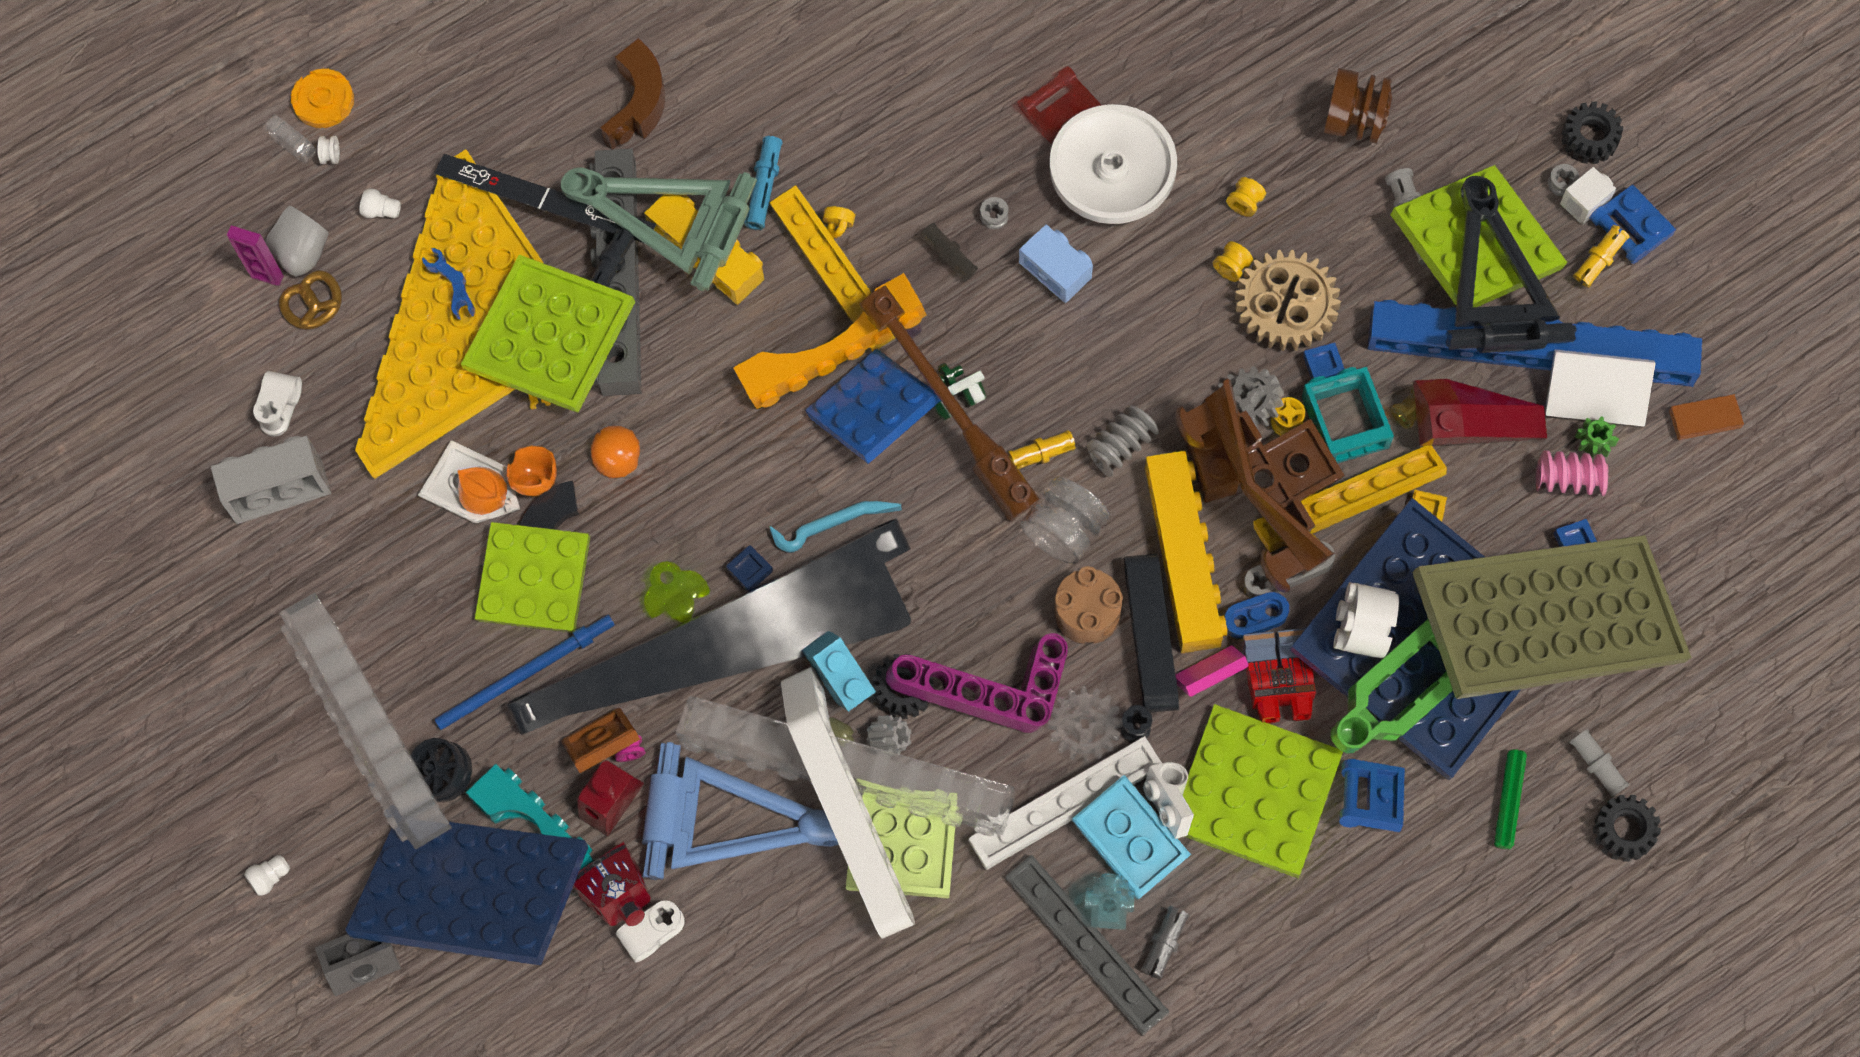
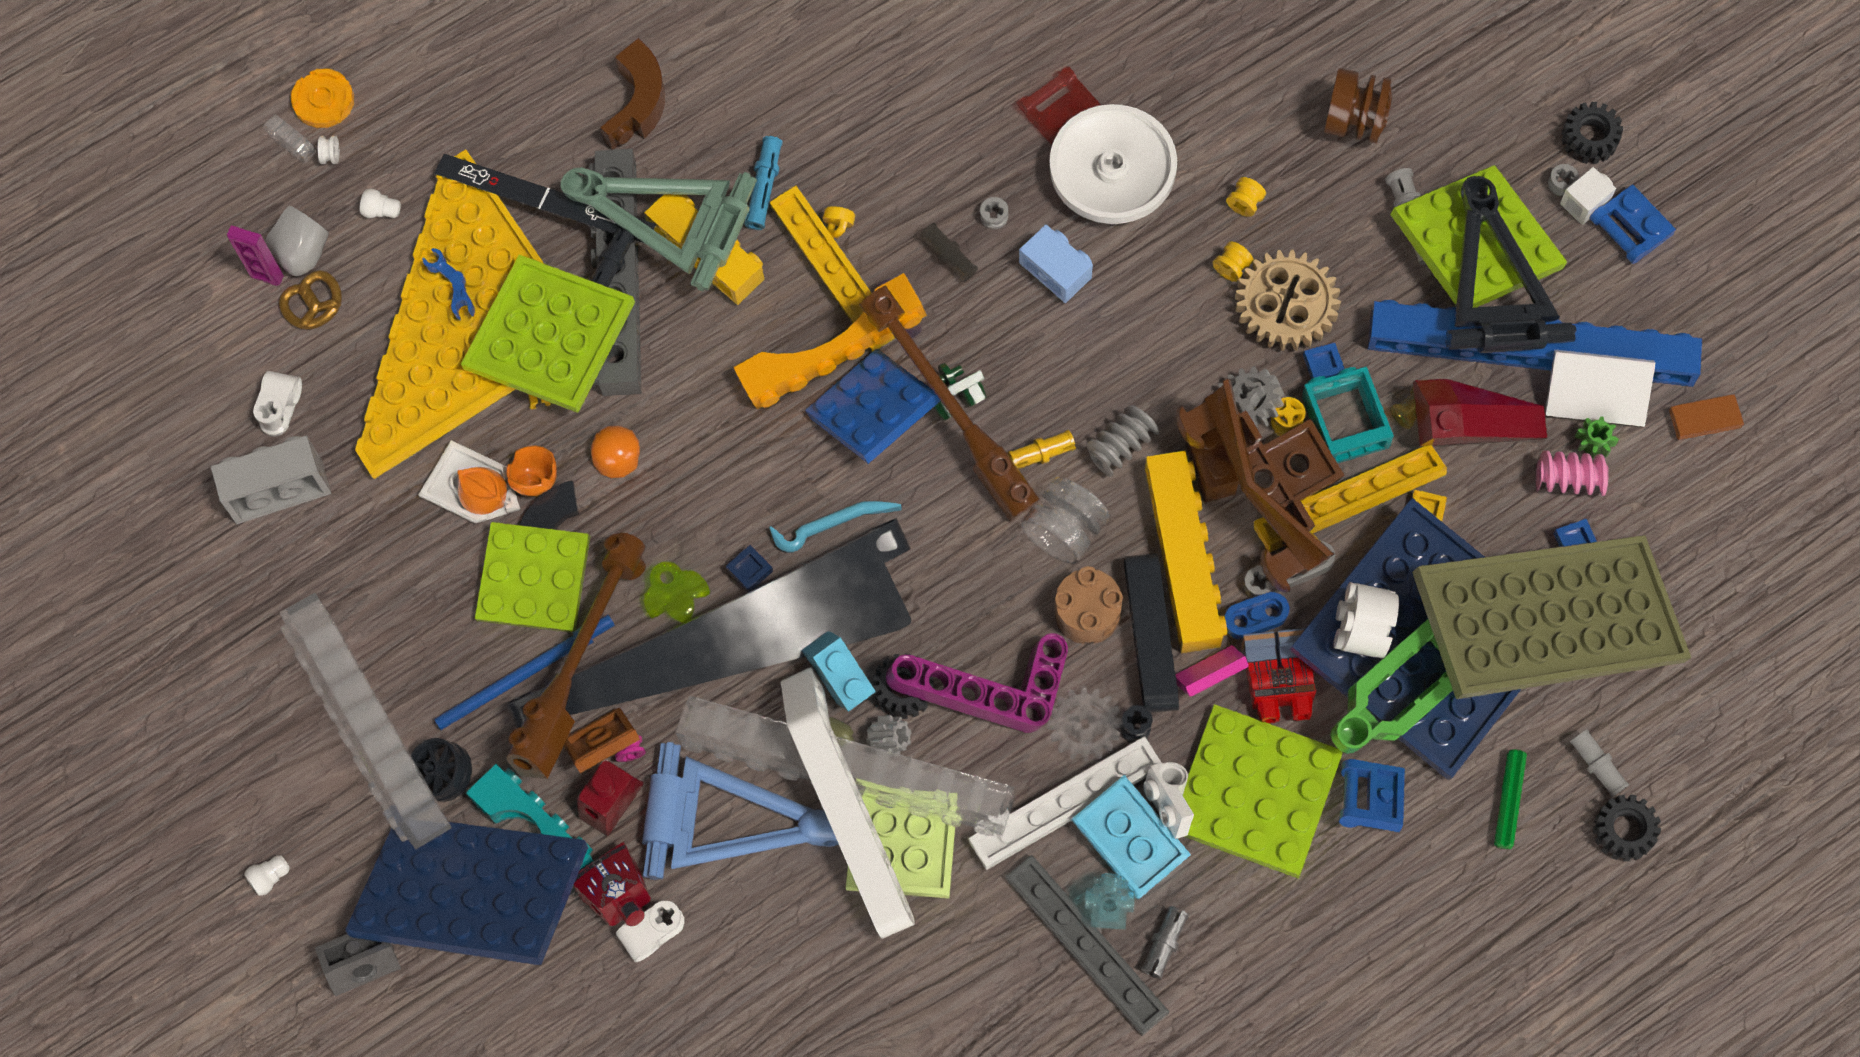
yellow pin [1573,225,1629,288] -> none
none -> reddish brown bar [506,532,646,779]

